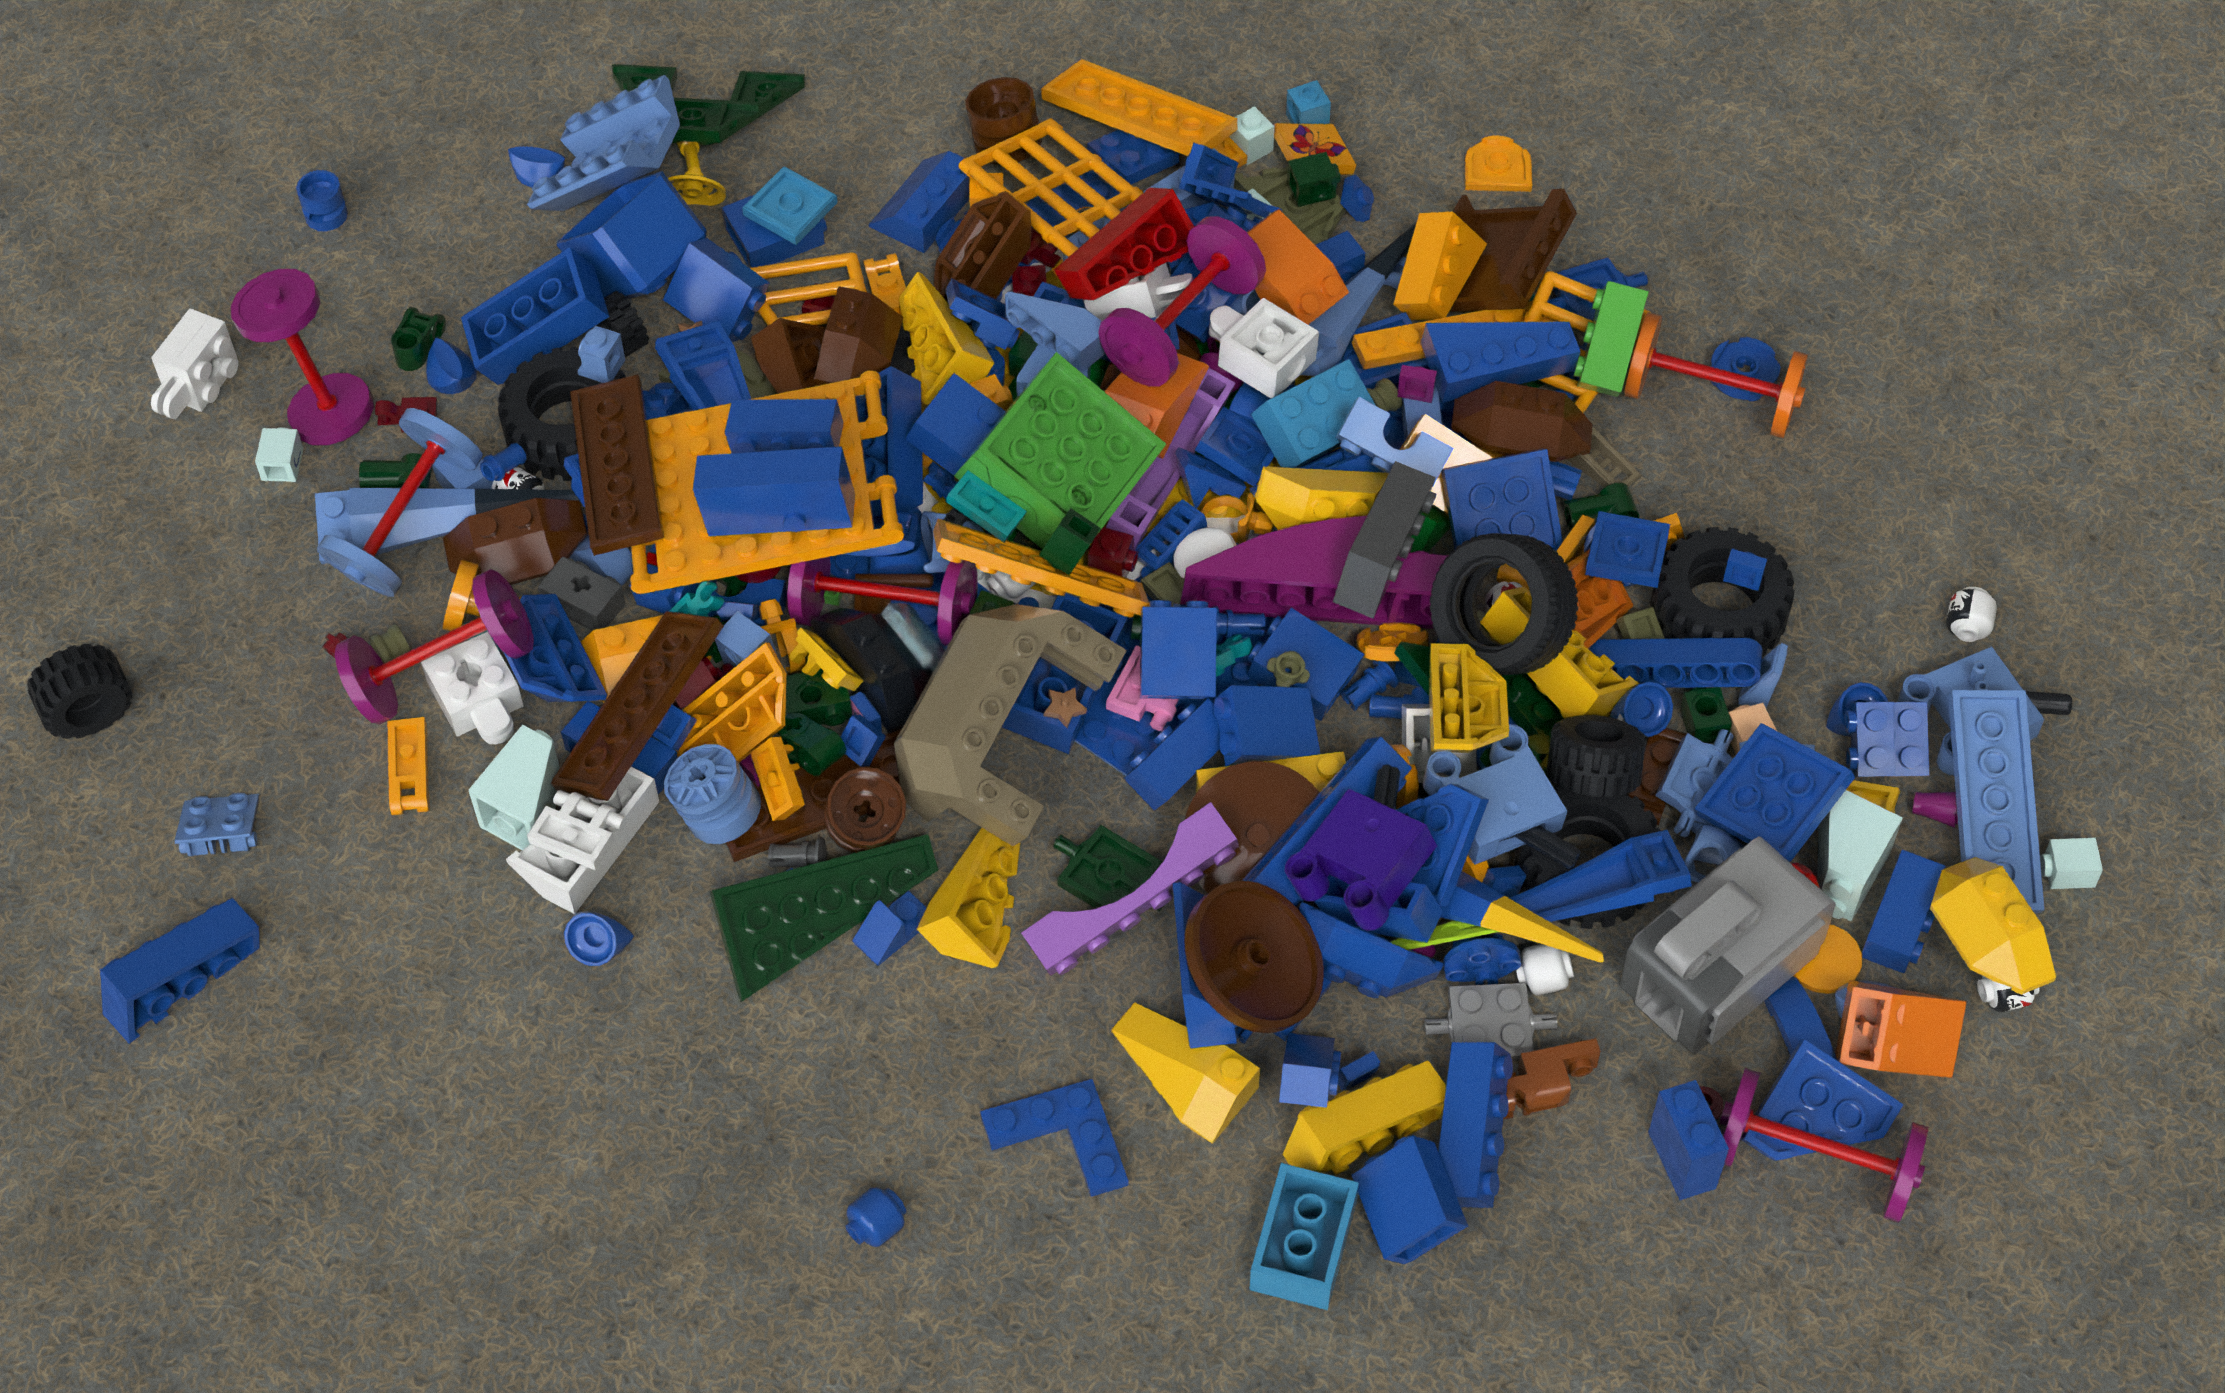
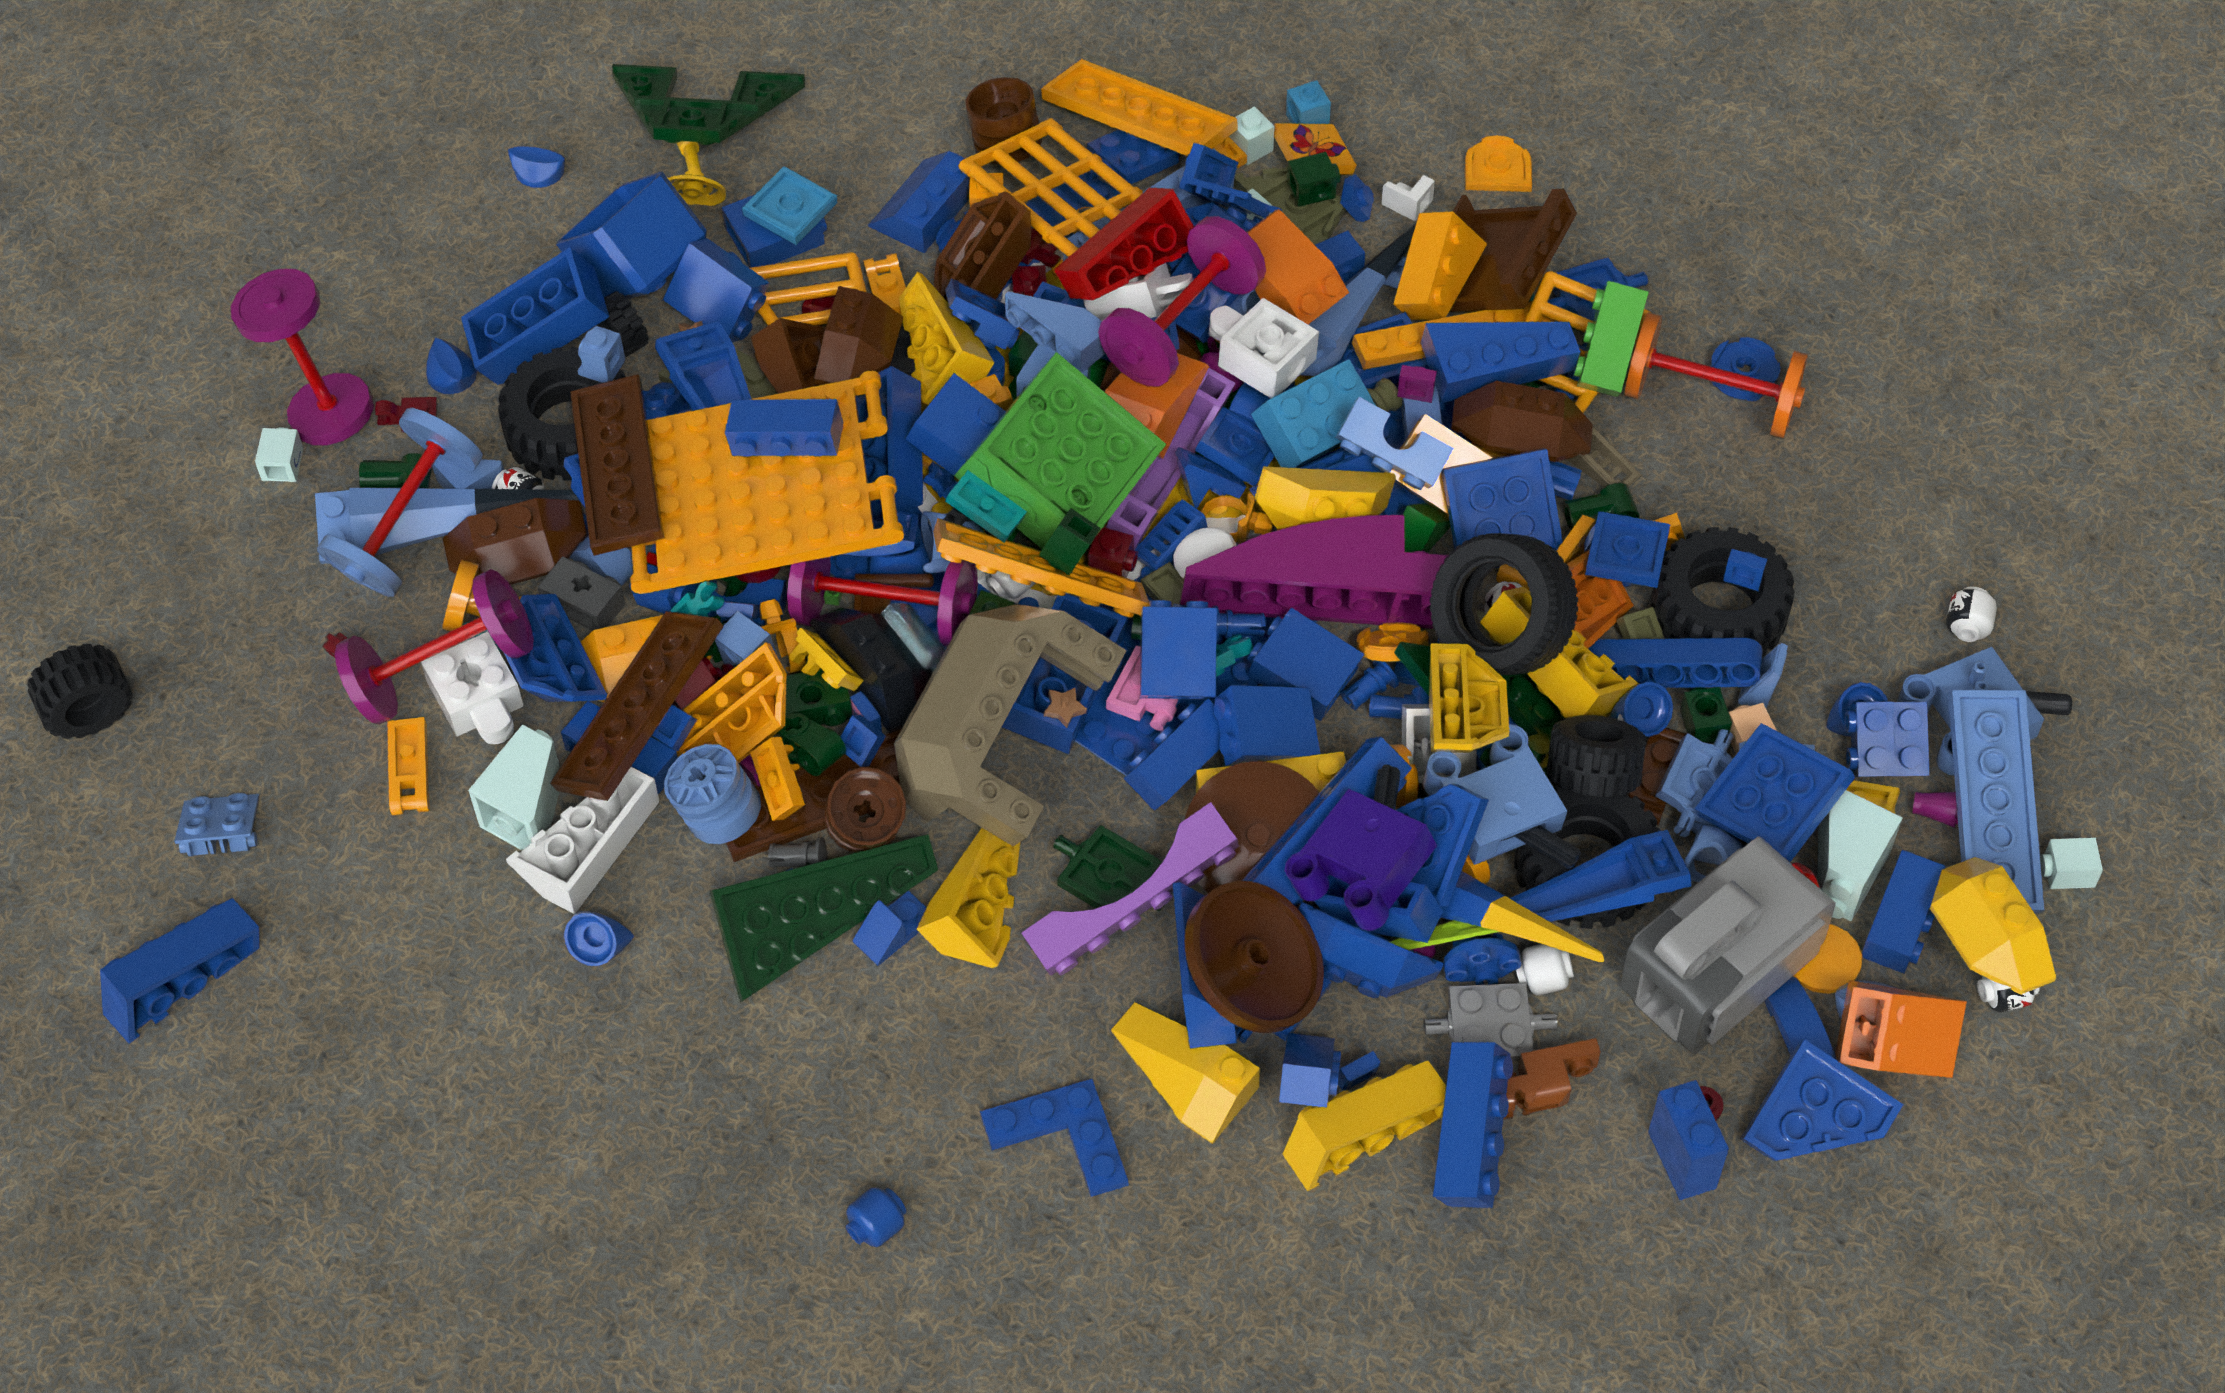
white brick [151,308,239,419] -> none
blue wheel [296,170,348,231] -> none
olive wheel [369,624,411,663] -> none
dark green piece [391,307,446,371] -> none
blue pin [480,443,527,481] -> none
medium blue slope [527,75,680,211] -> none
white plate [527,790,627,871] -> none
blue brick [693,446,855,536] -> none
dark azure brick [1249,1163,1359,1310] -> none
olive plate [1267,651,1310,687] -> none
dark grey wedge [1333,461,1437,619] -> none
blue brick [1351,1135,1468,1264] -> none
blue plate [1482,866,1526,898] -> none
magenta piece [1719,1068,1929,1223] -> none
none -> white panel [1382,175,1435,221]

